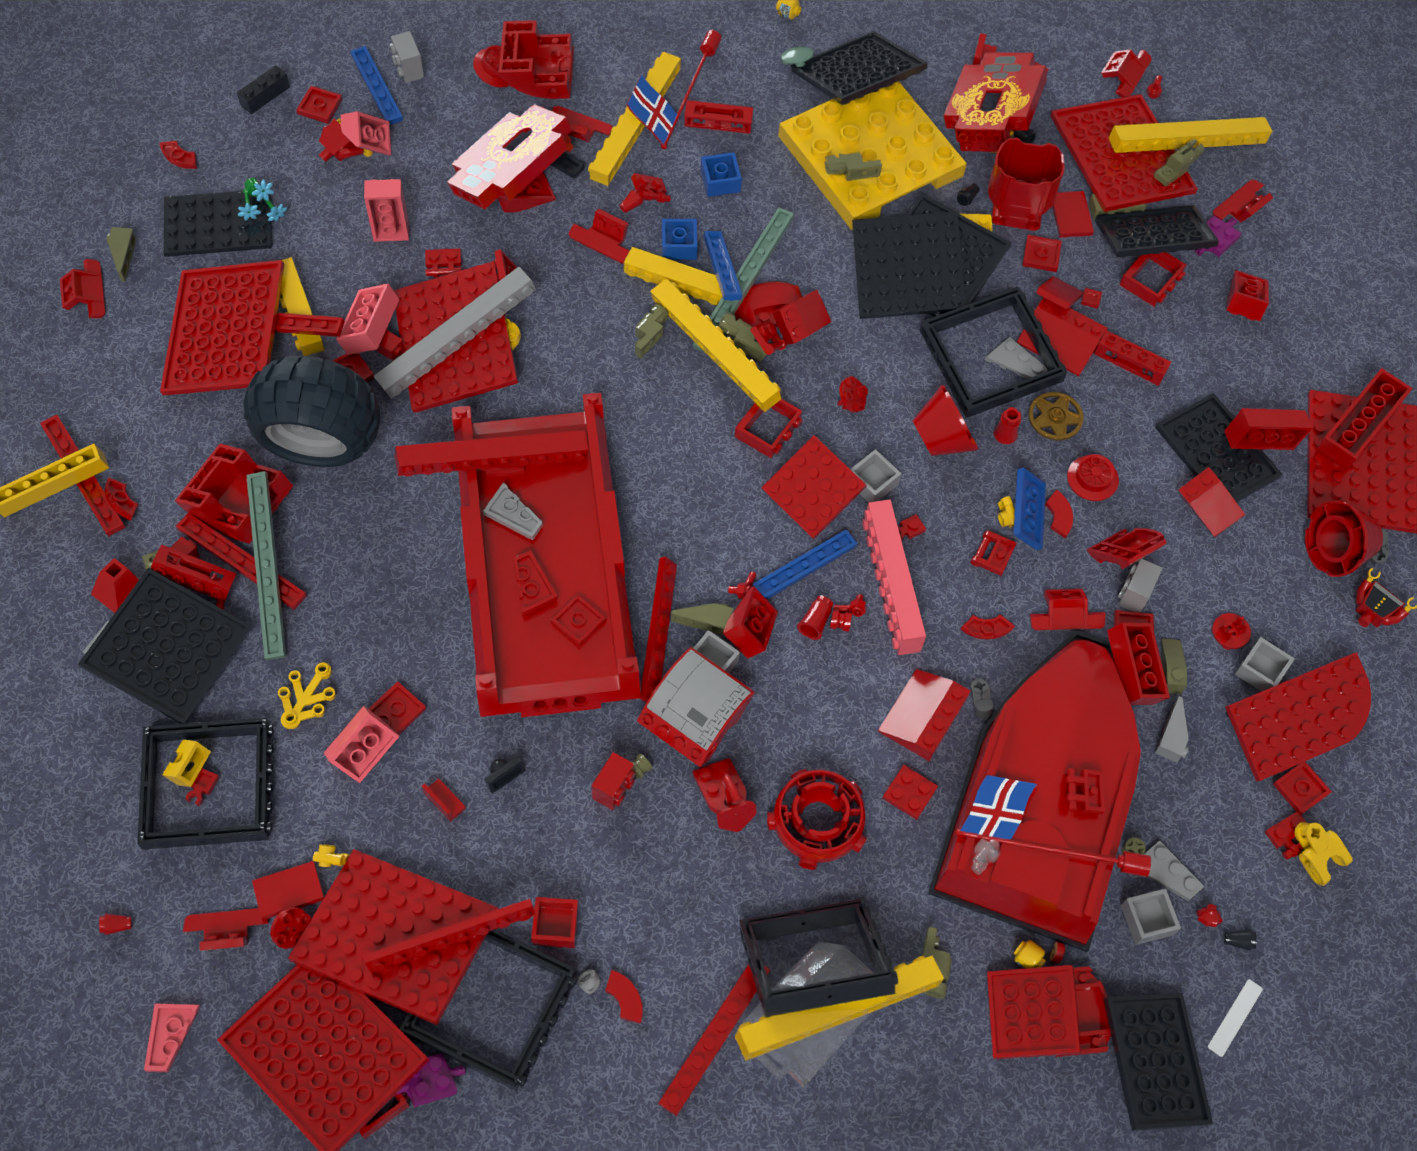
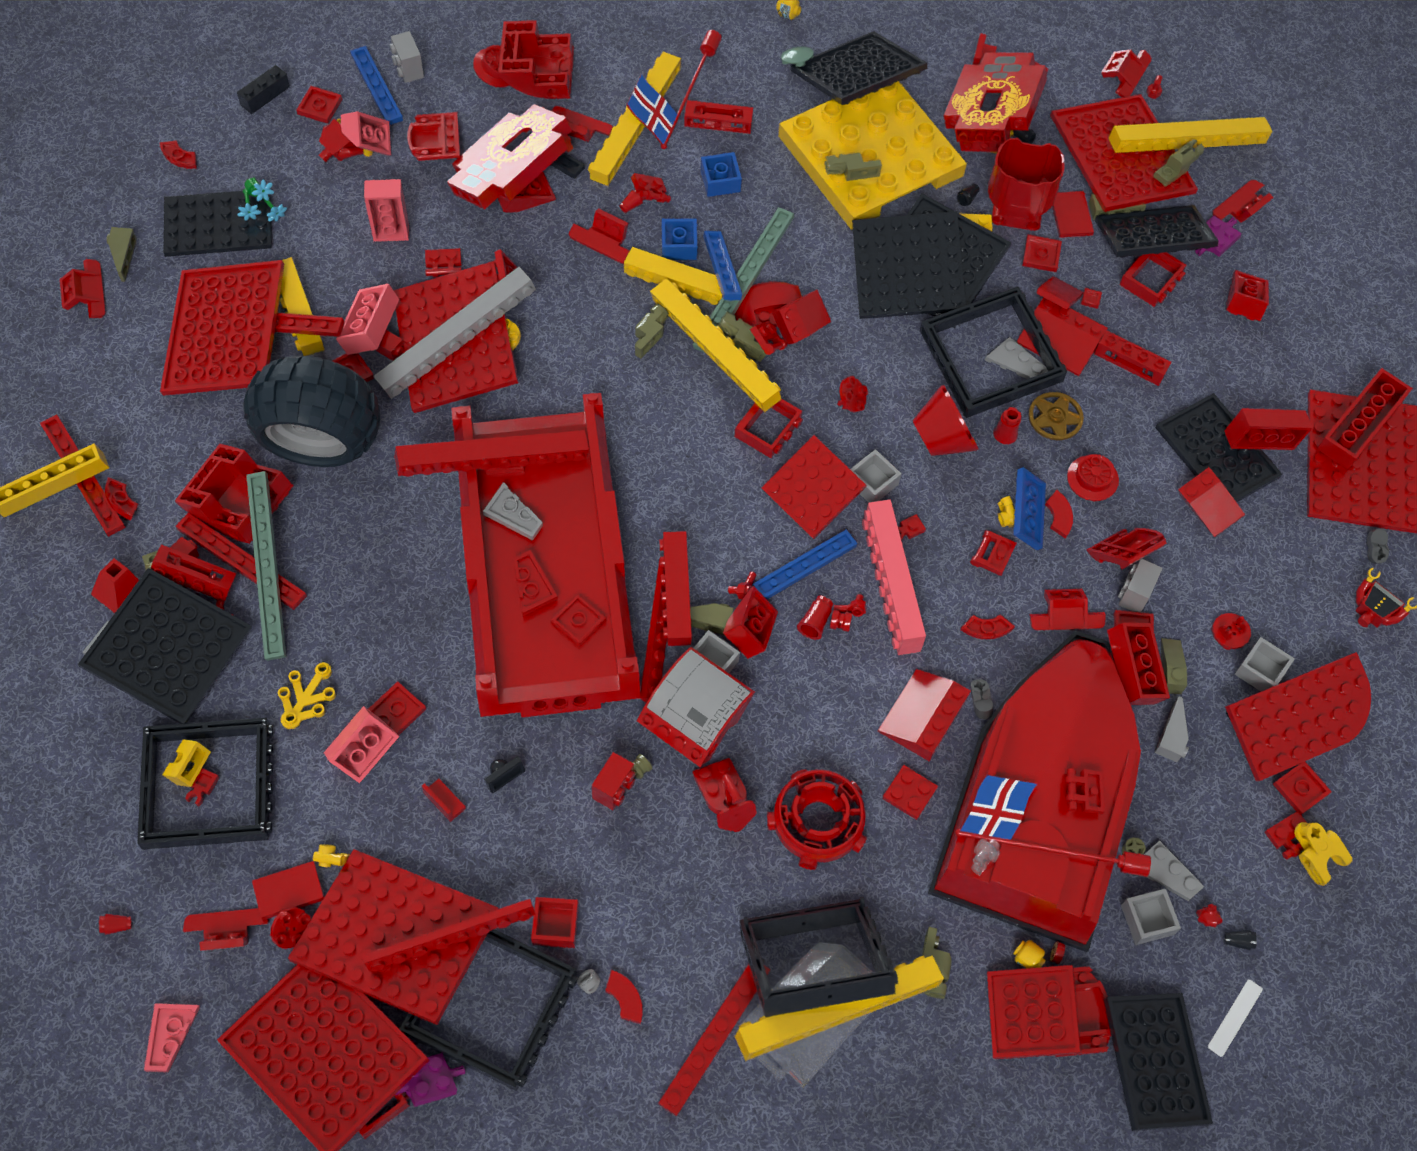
red cone [1305,501,1383,577] -> none
none -> red slope [407,112,460,161]
none -> red brick [659,531,692,646]

